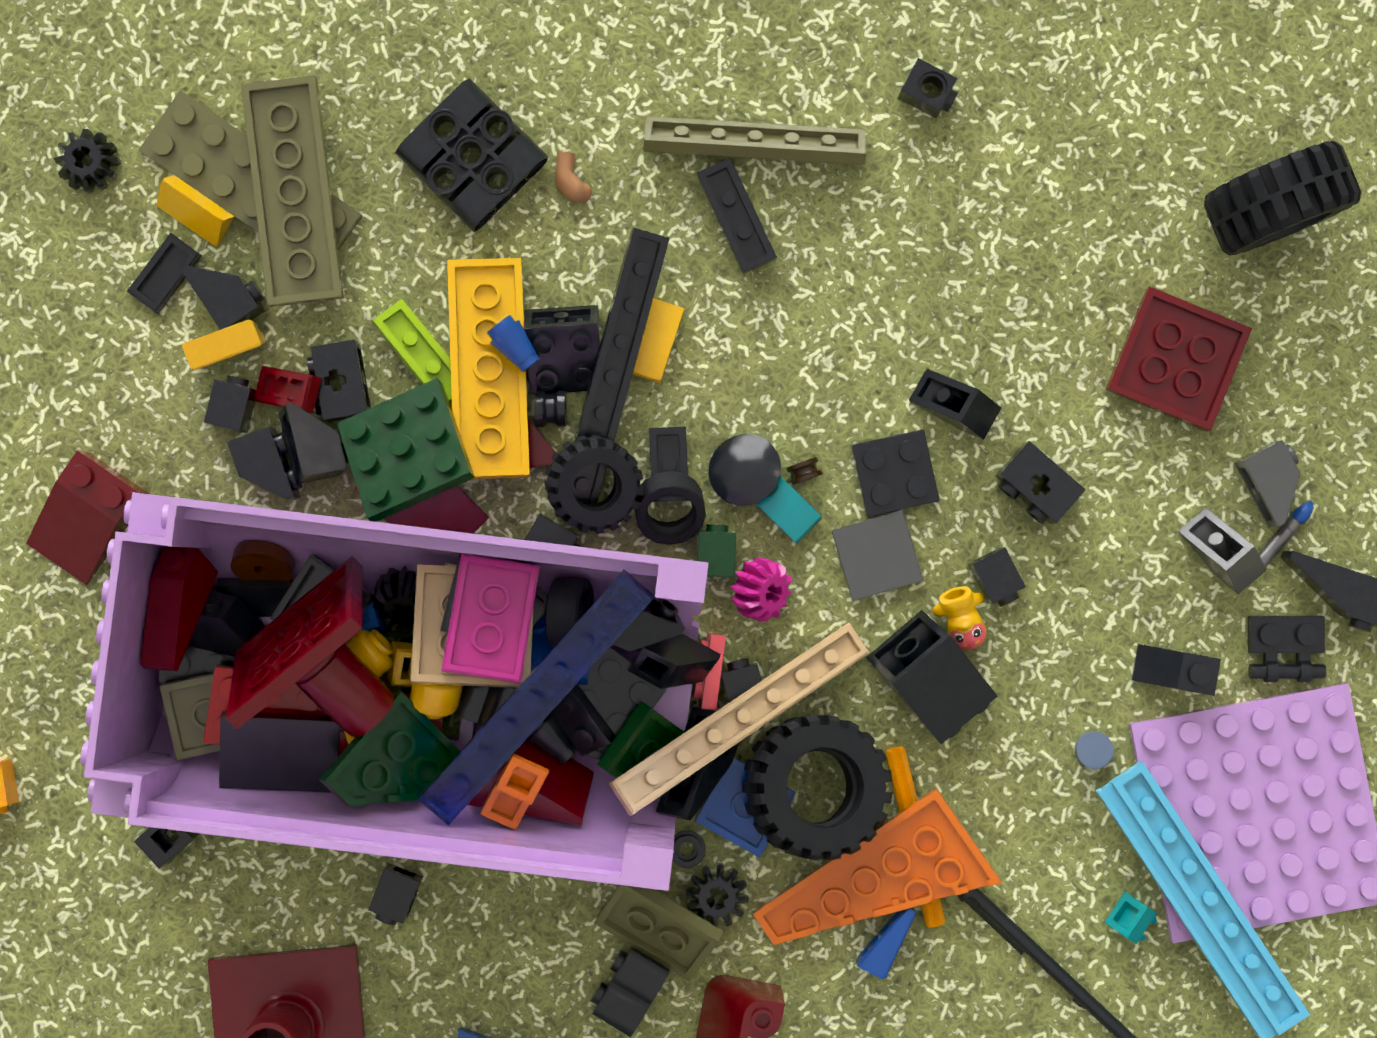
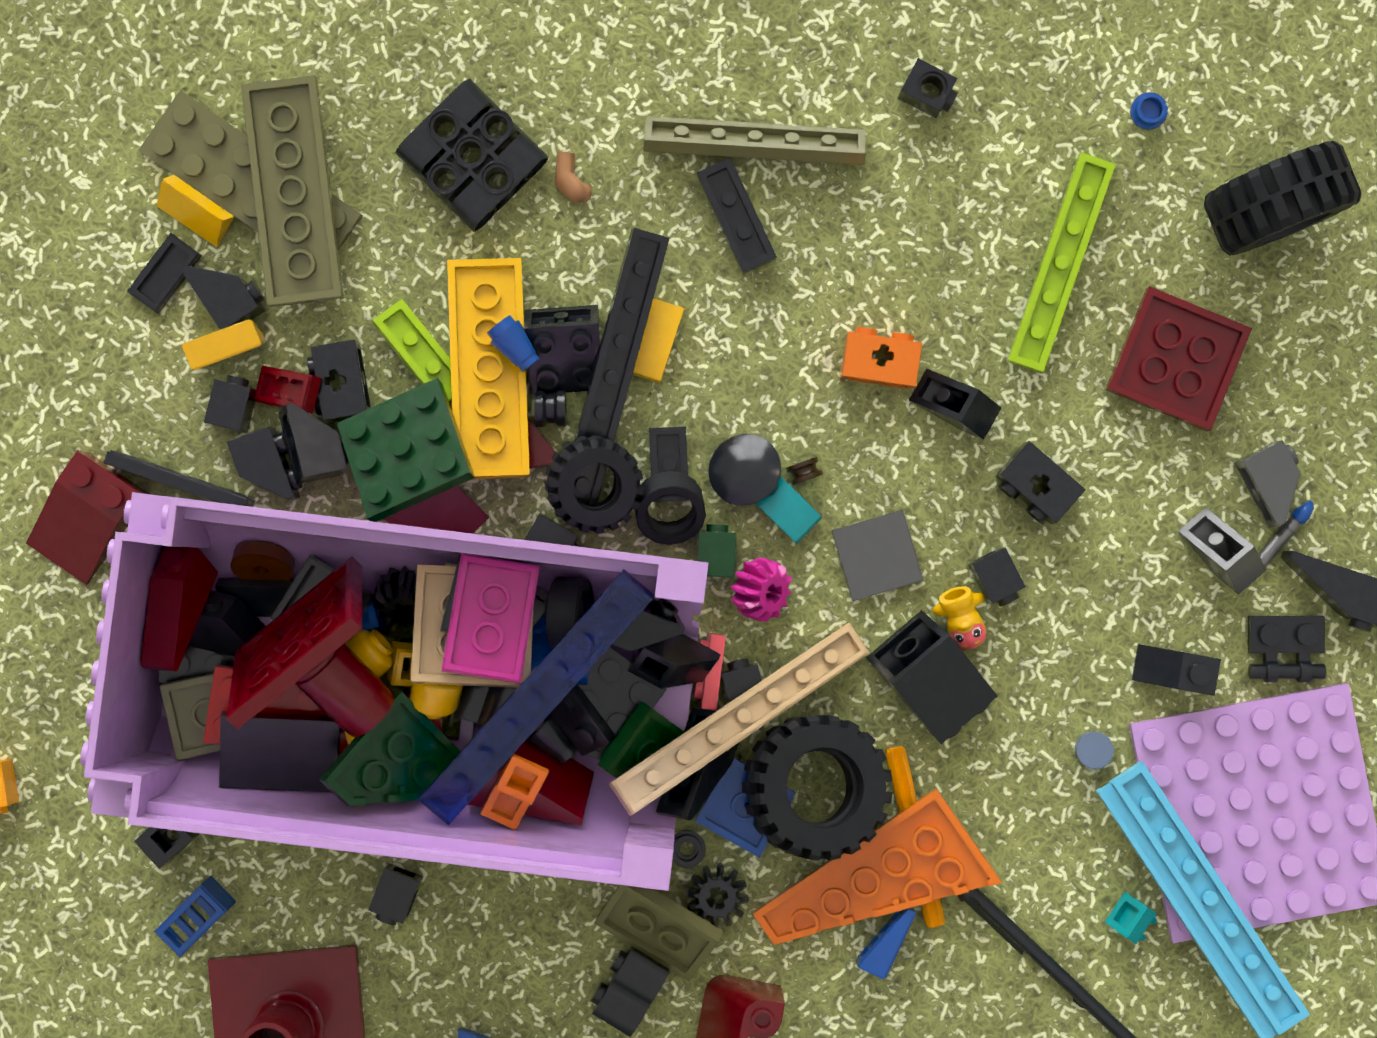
black gear [54,129,121,193] -> none
black plate [851,429,940,517] -> none
none -> black tile [104,450,256,507]
none -> blue slope [154,876,236,957]
none -> orange brick [840,327,922,390]
none -> lime plate [1006,152,1116,374]
none -> blue plate [1130,92,1168,130]

